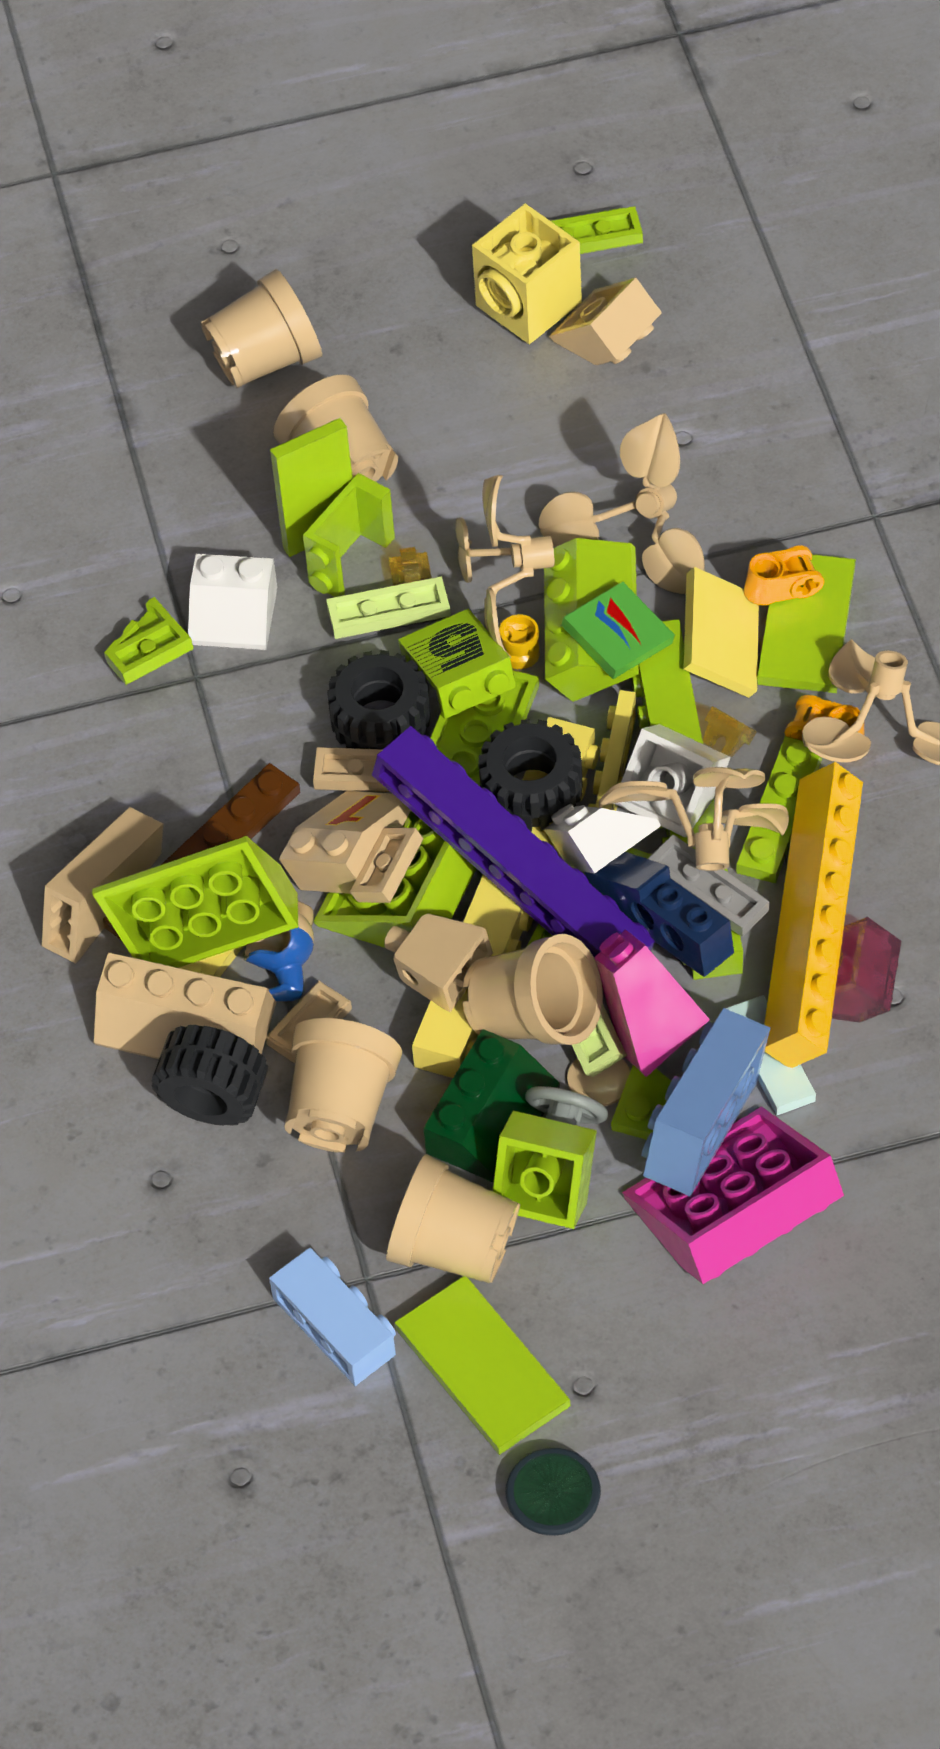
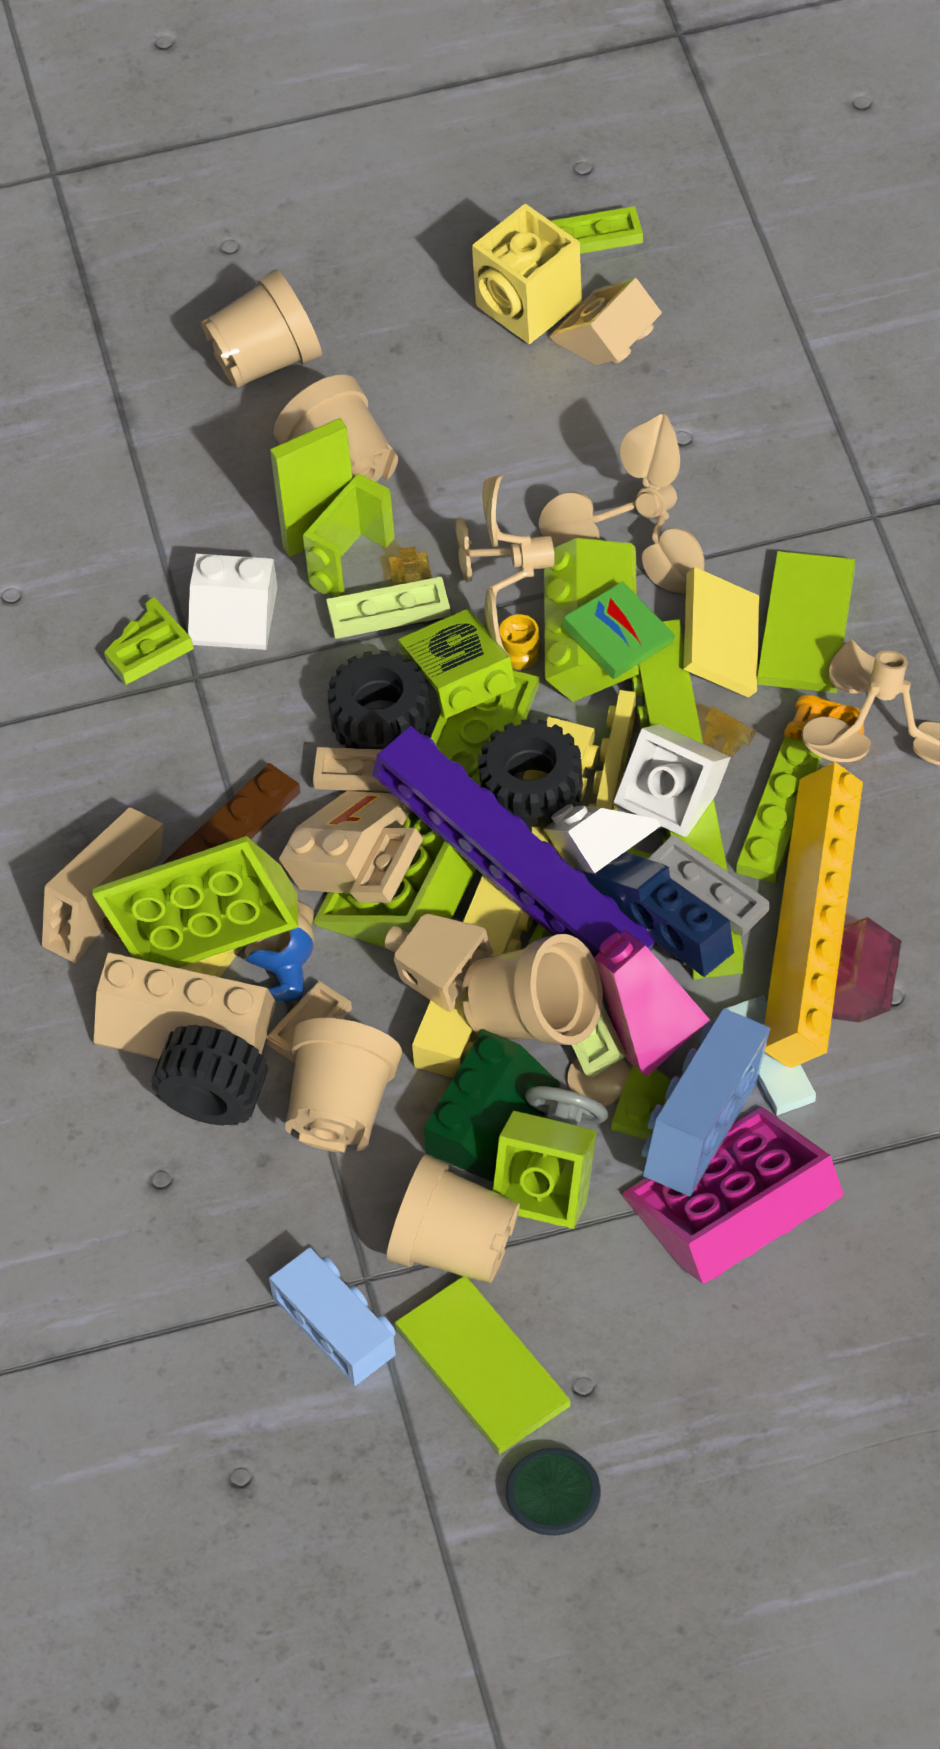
tan plant [599,767,789,871] -> none
light orange piece [744,545,824,605] -> none

